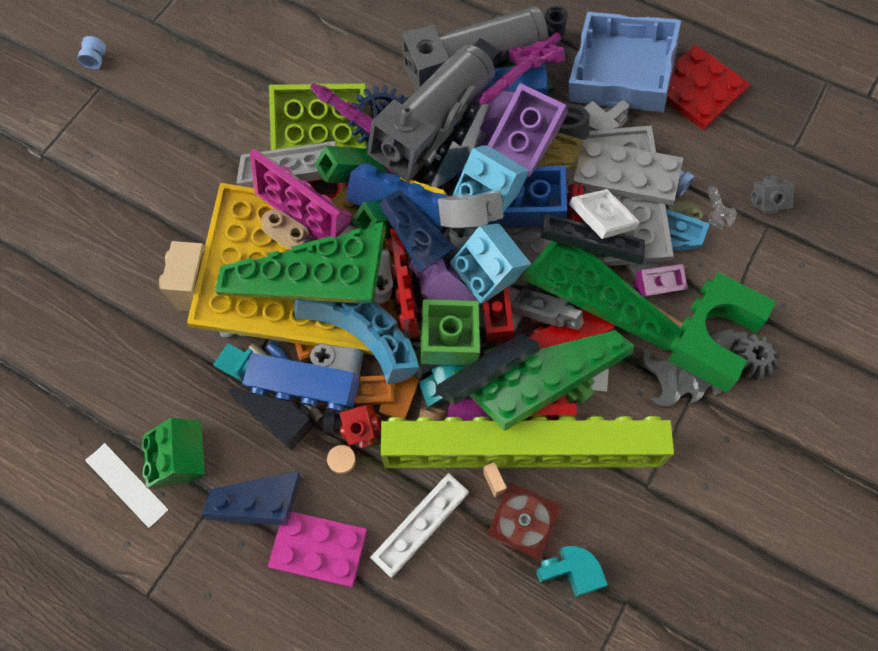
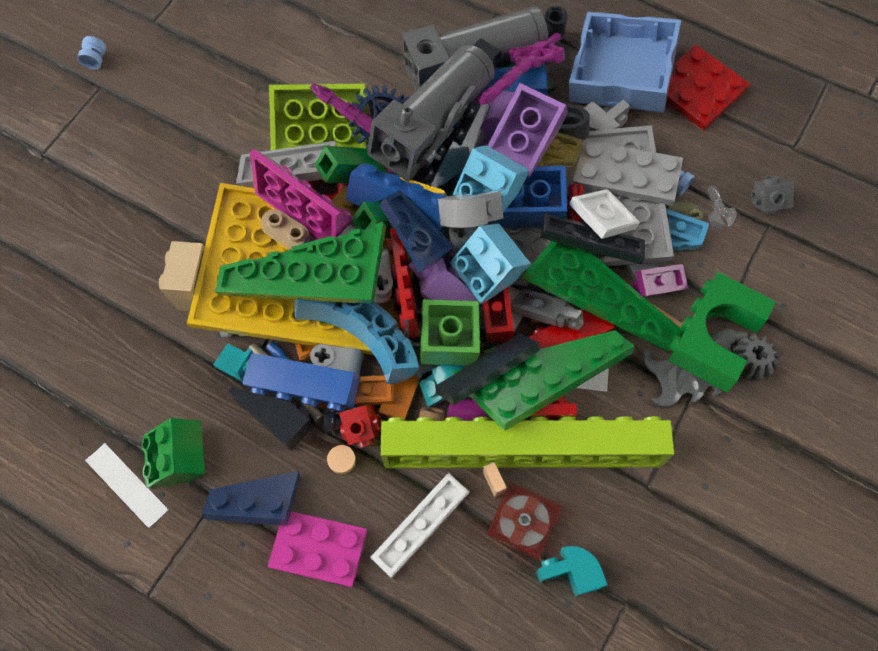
bright green gear [565,378,595,405] -> none

